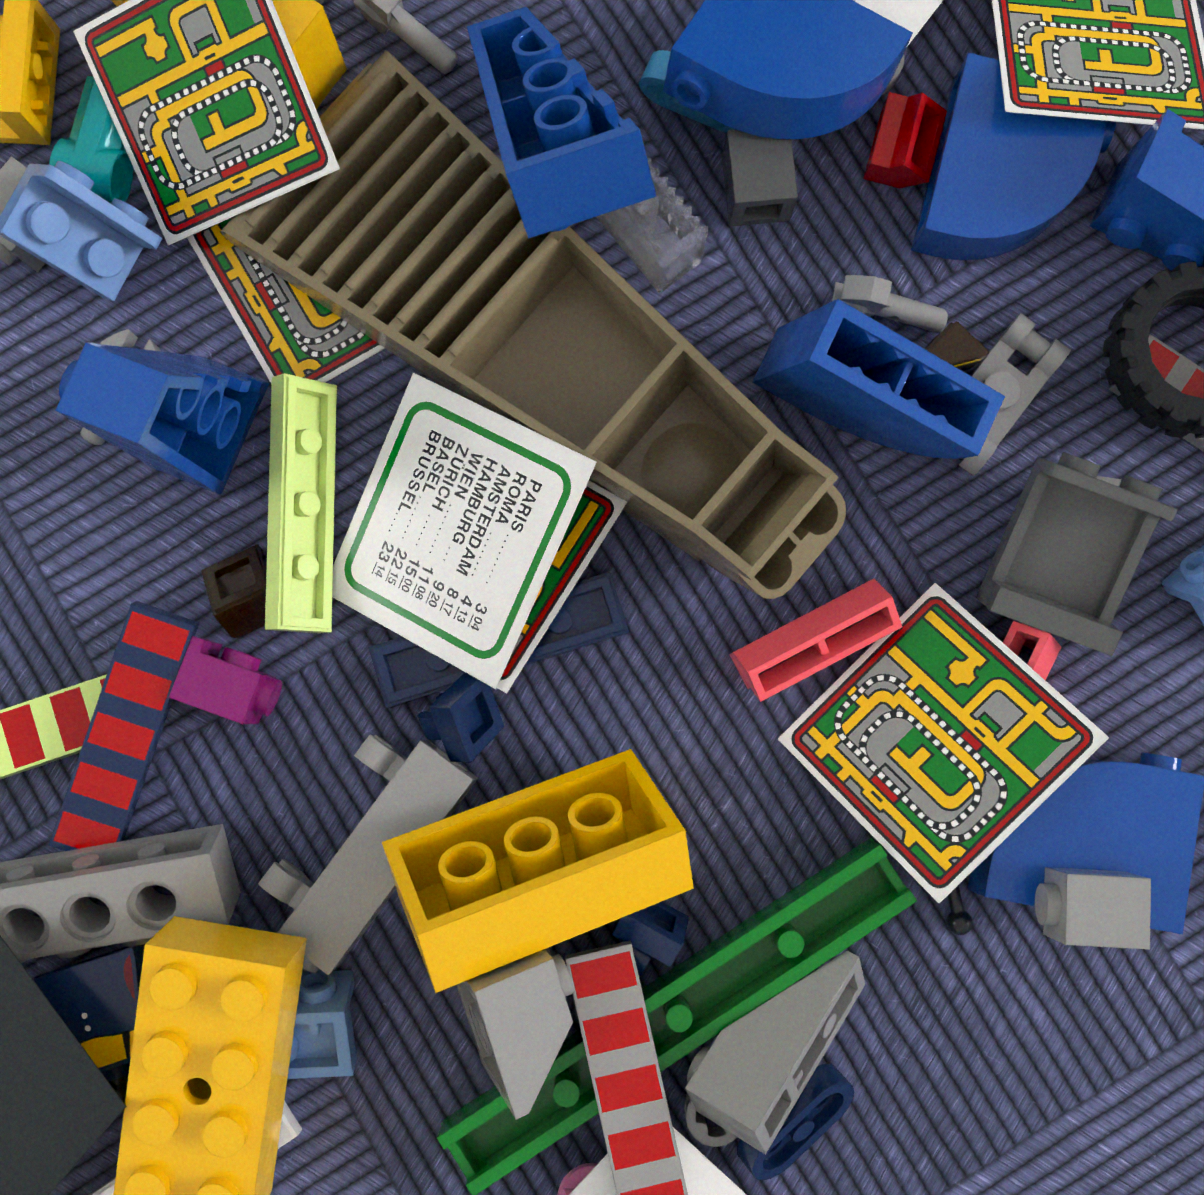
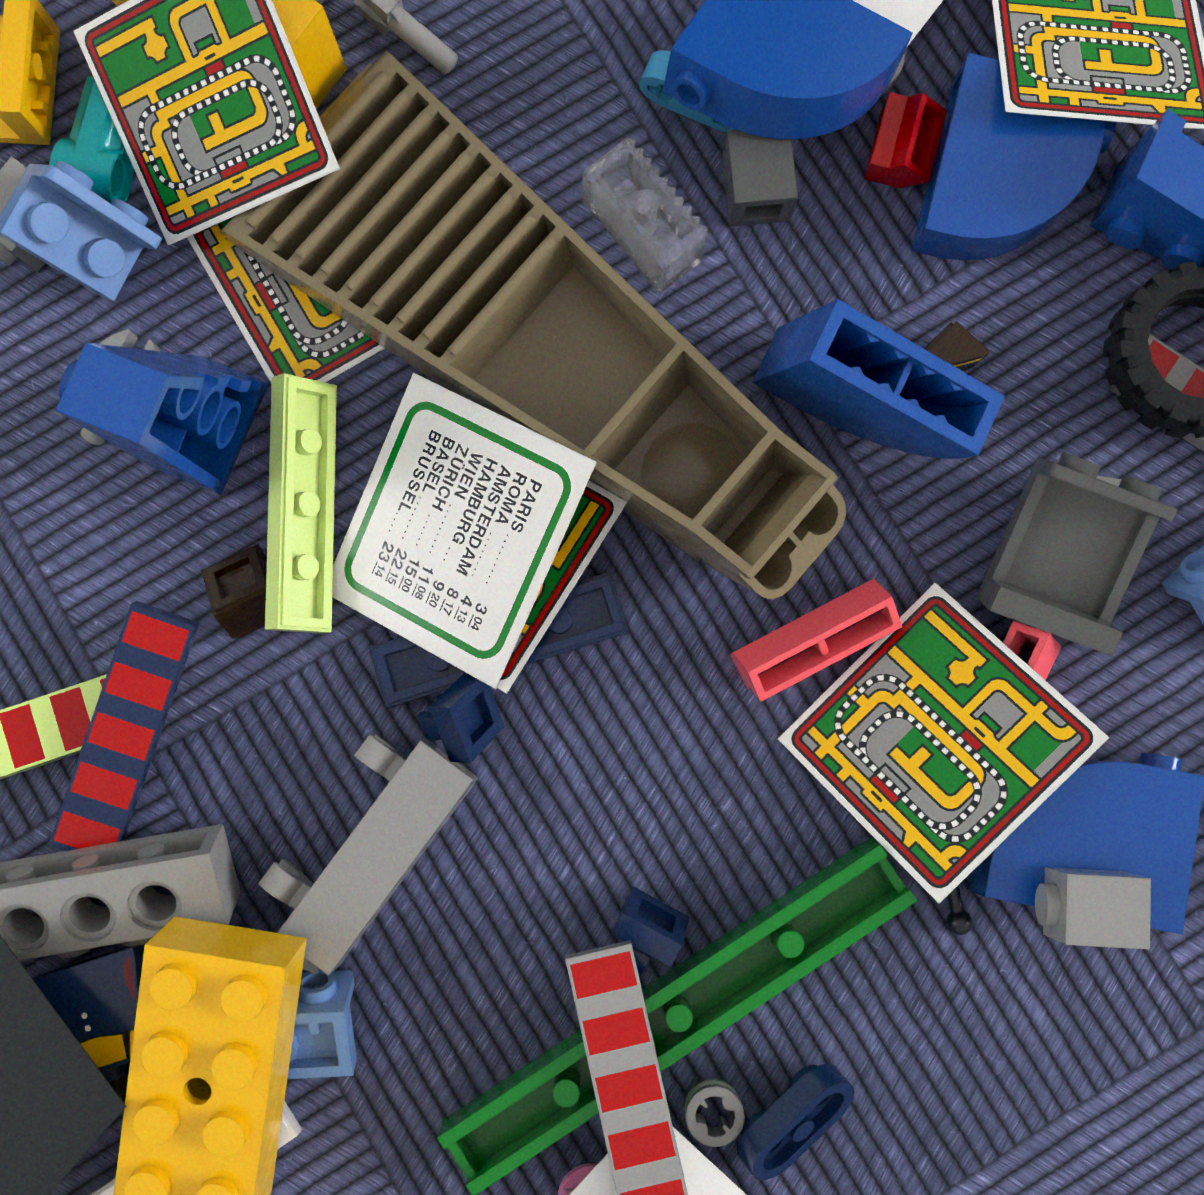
magenta brick [169,636,282,725] -> none
yellow brick [382,749,694,993] -> none
light grey slope [457,948,574,1119] -> none
blue wedge [467,7,657,239] -> none
light grey slope [685,951,865,1155] -> none
light grey bar [832,275,948,333] -> none
light grey plate [958,313,1071,476] -> none

